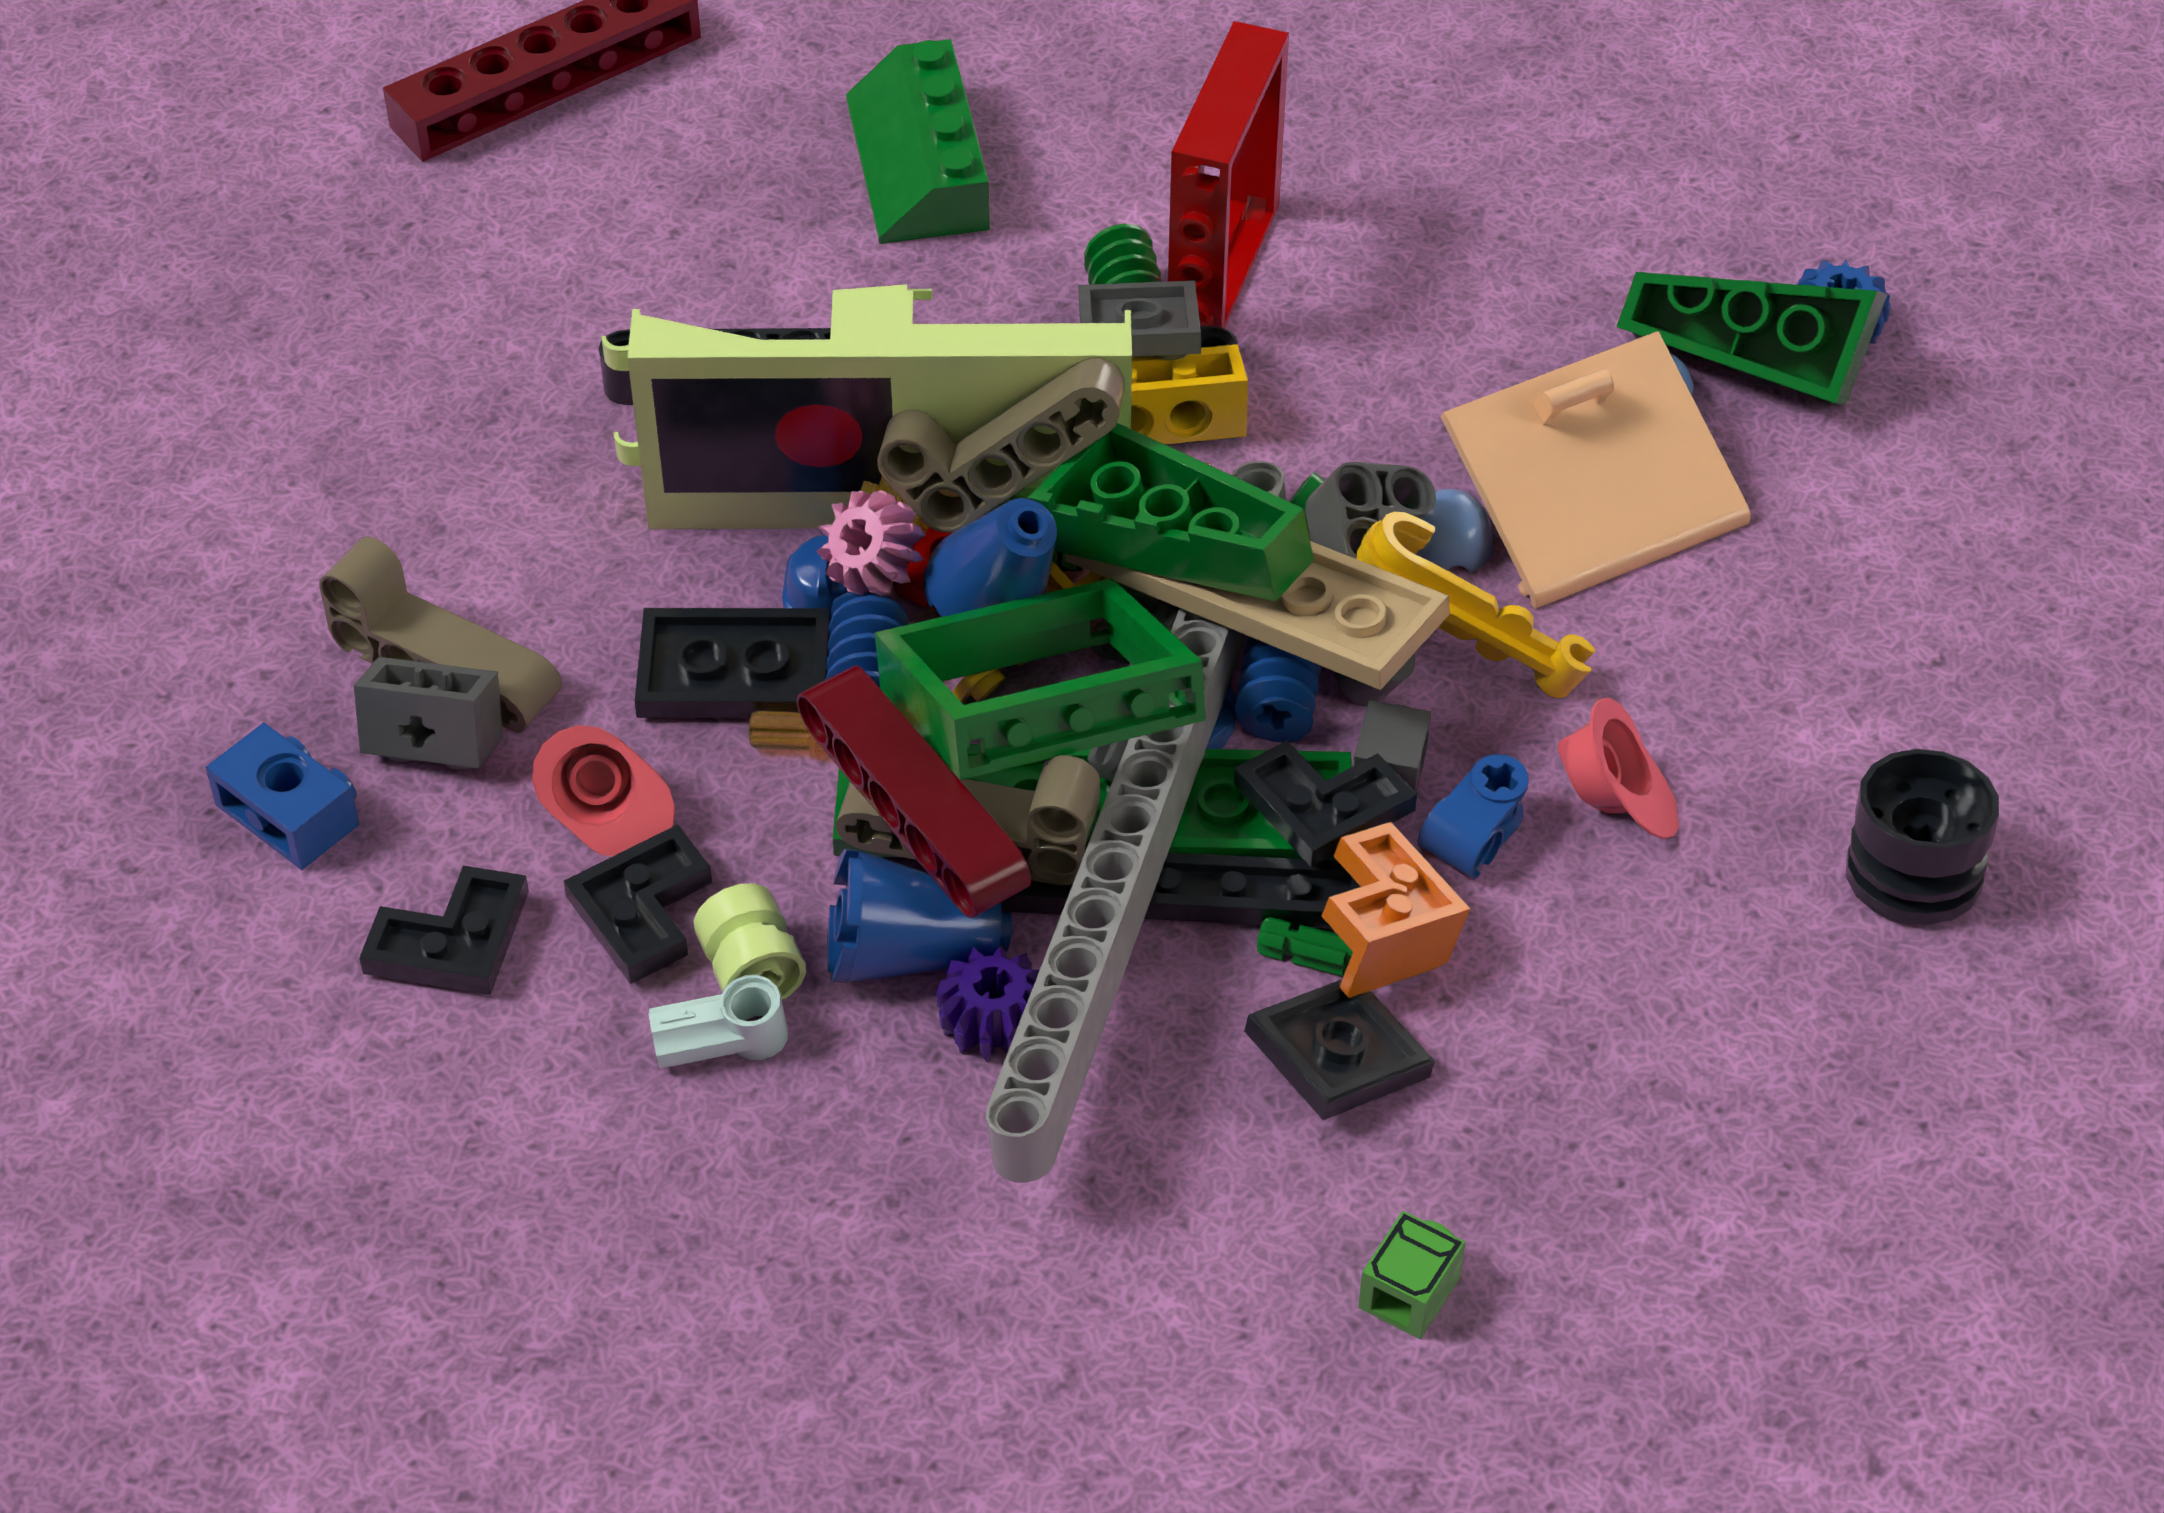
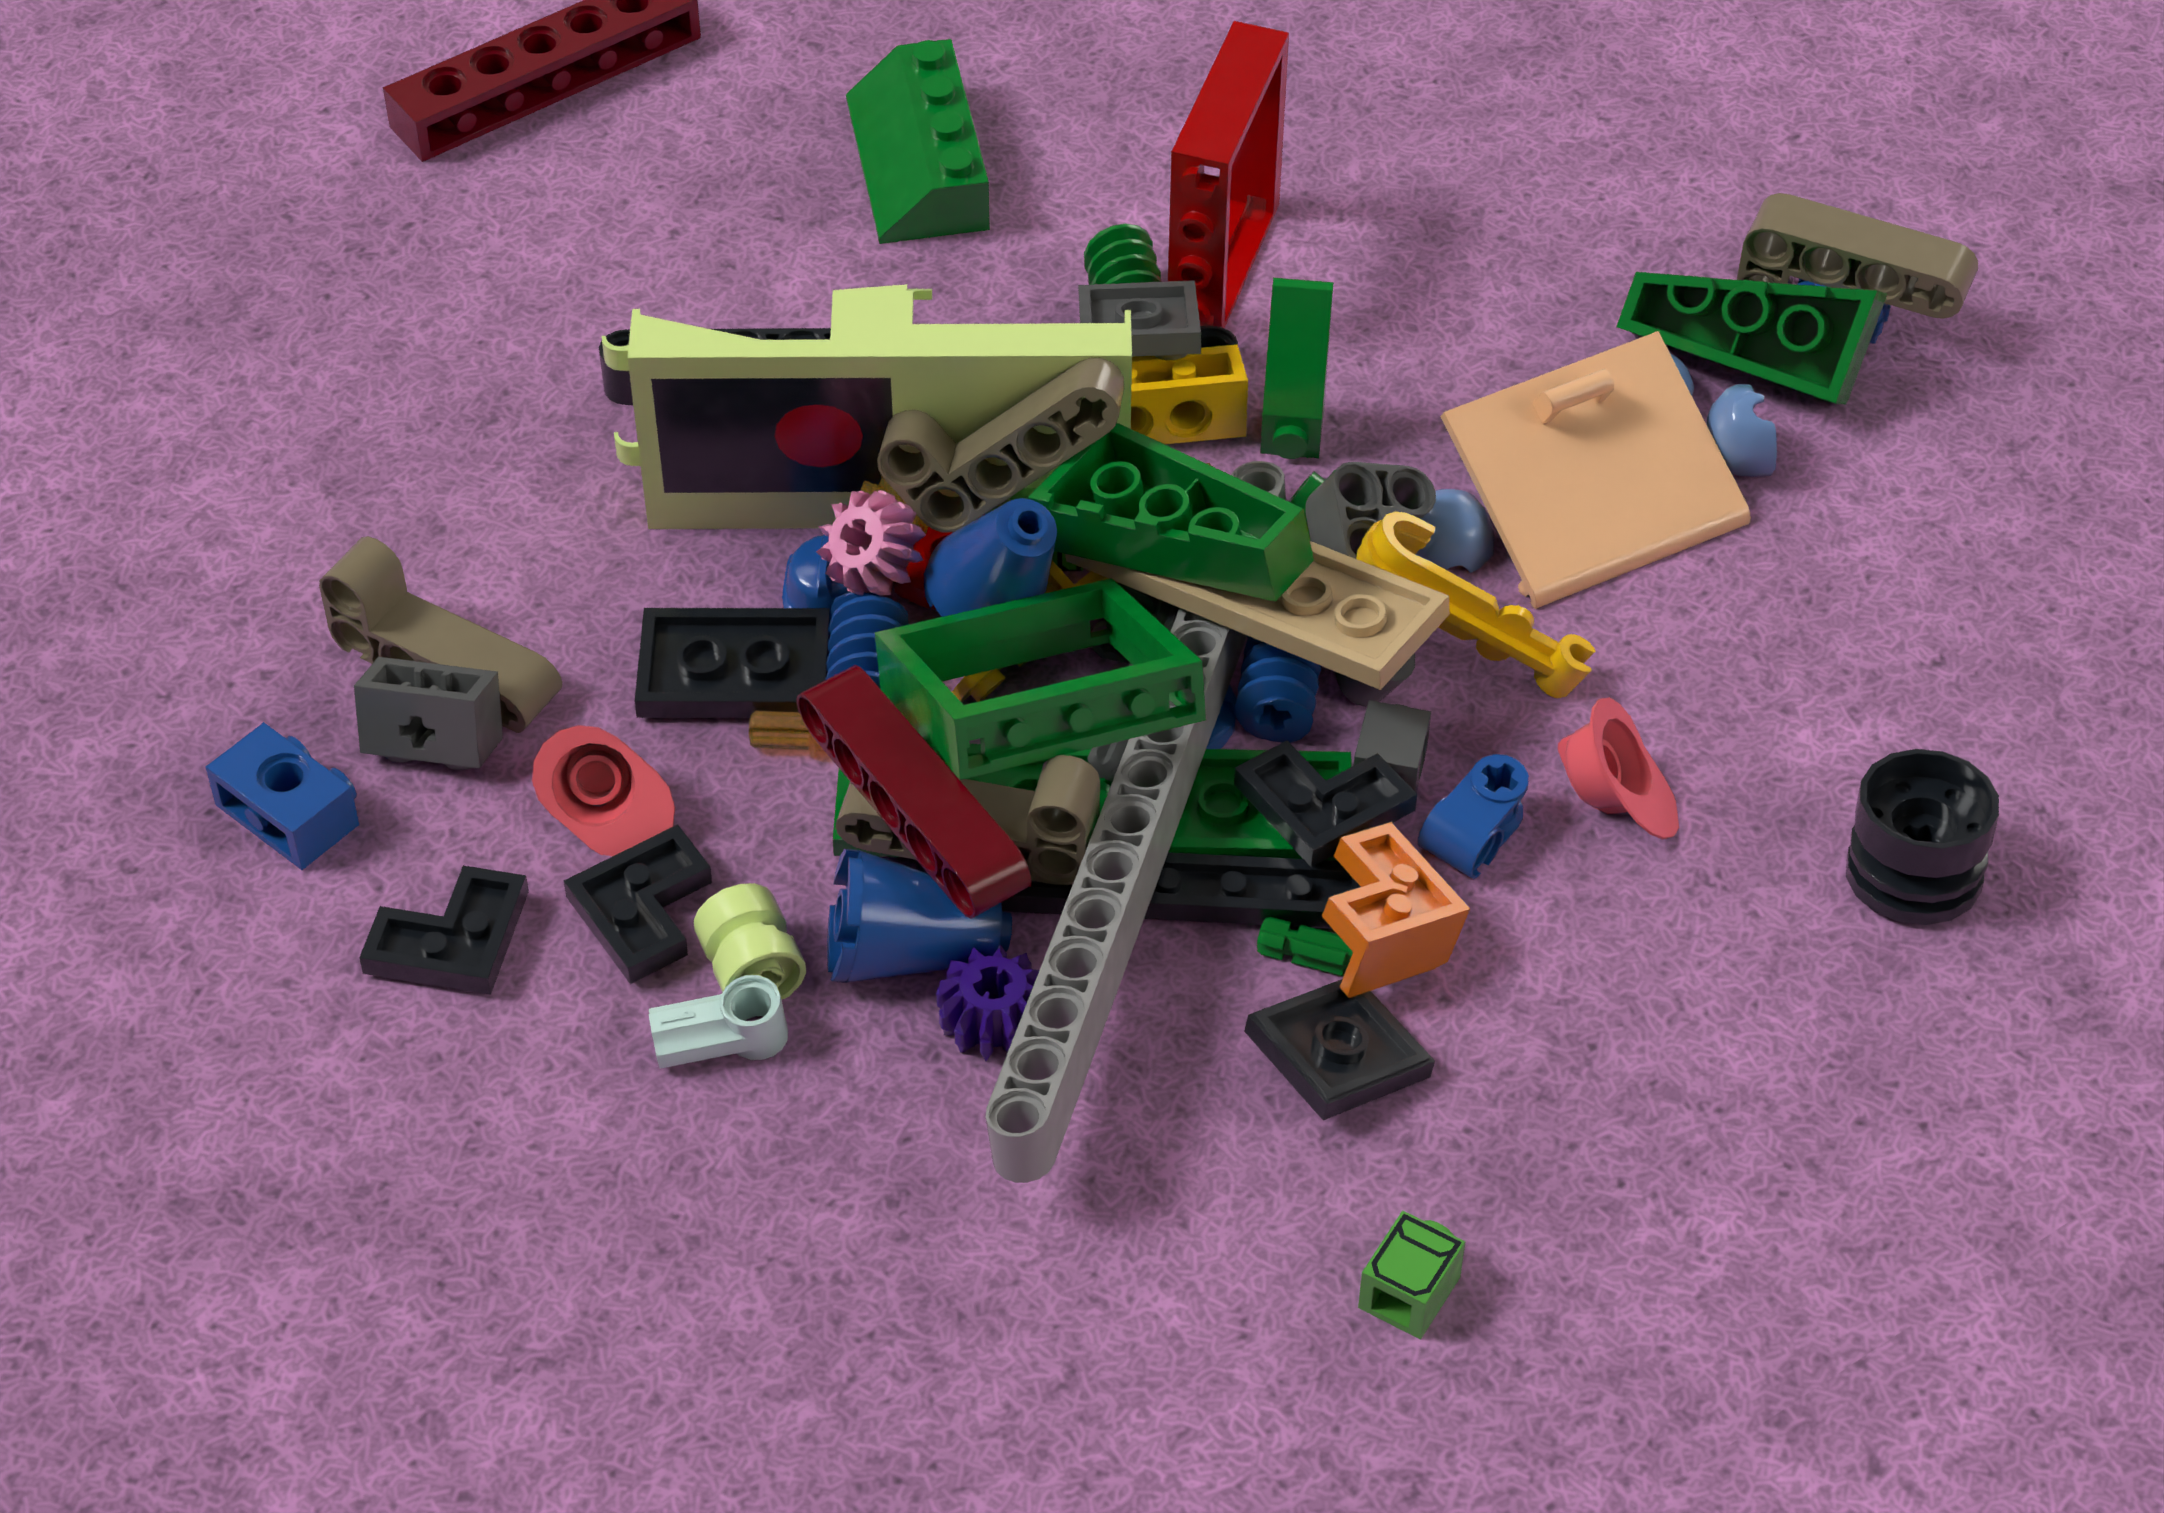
none -> green slope [1260,277,1334,459]
none -> medium blue hair [1707,384,1777,477]
none -> dark tan beam [1737,193,1978,319]

